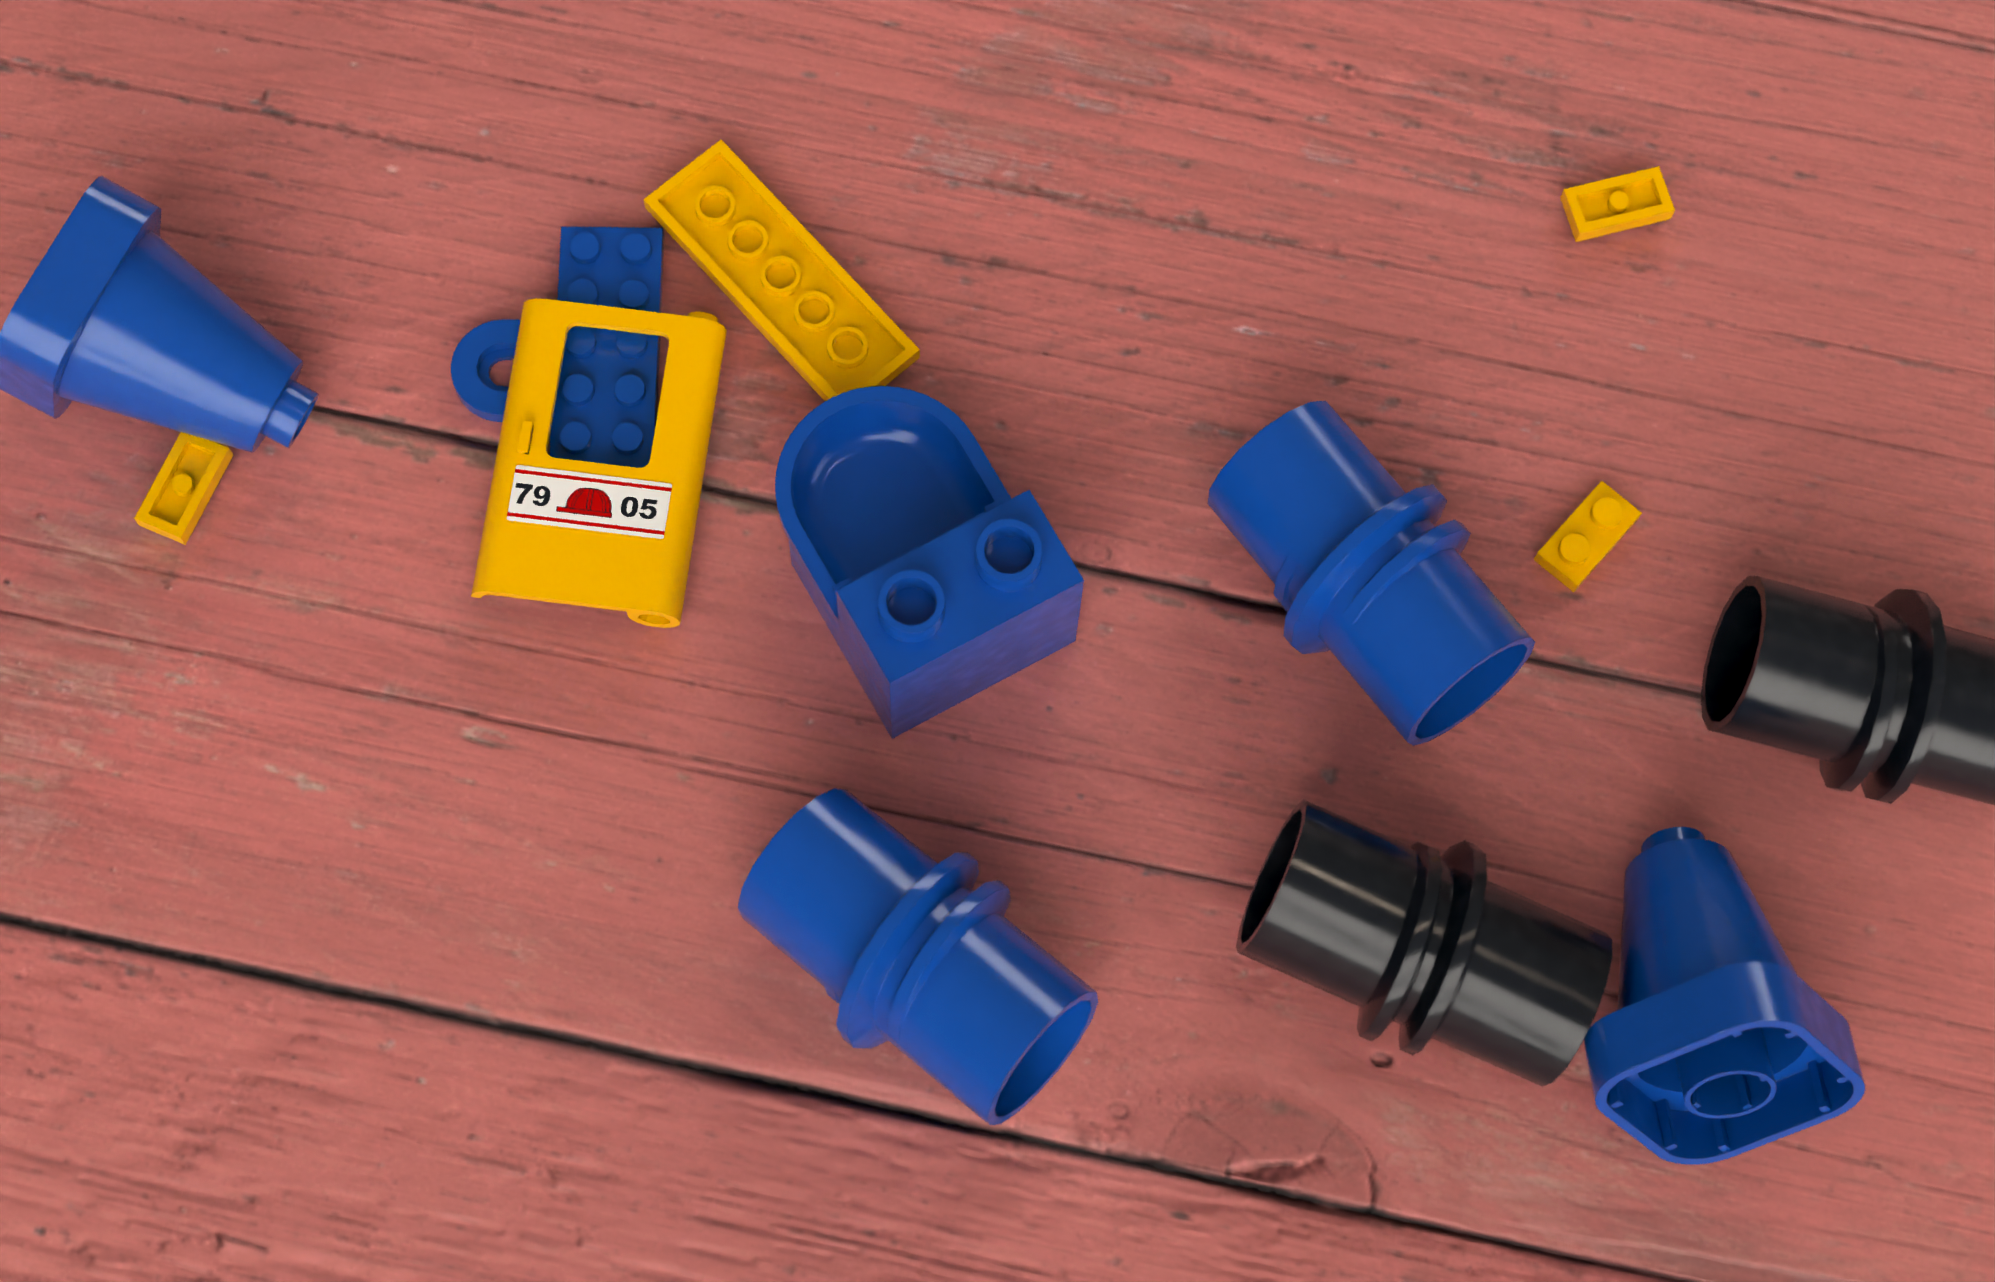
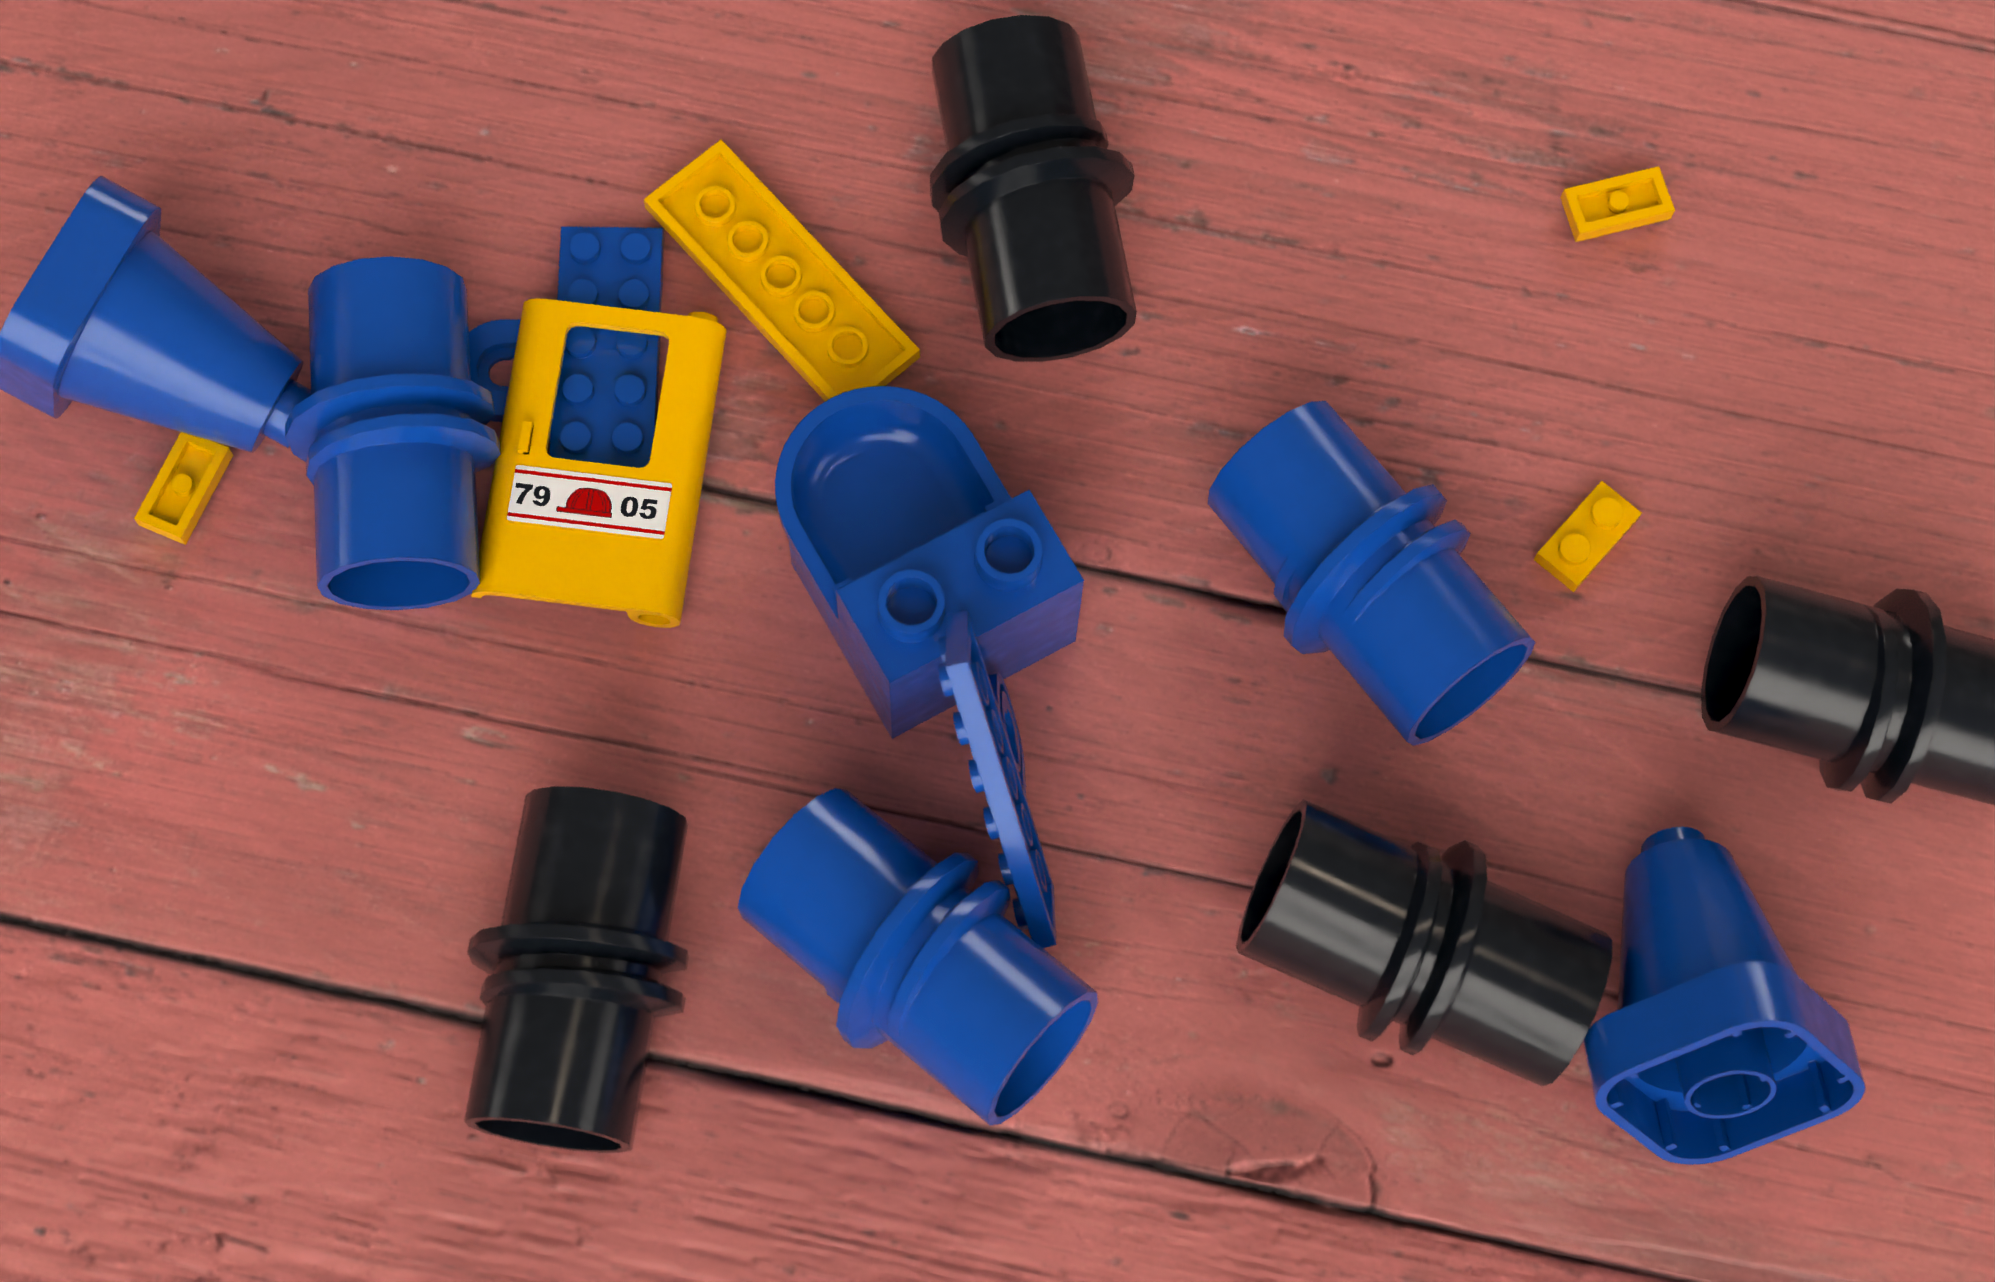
none -> blue piece [285,256,501,610]
none -> black piece [464,786,689,1153]
none -> black piece [930,15,1137,362]
none -> blue plate [938,609,1057,948]

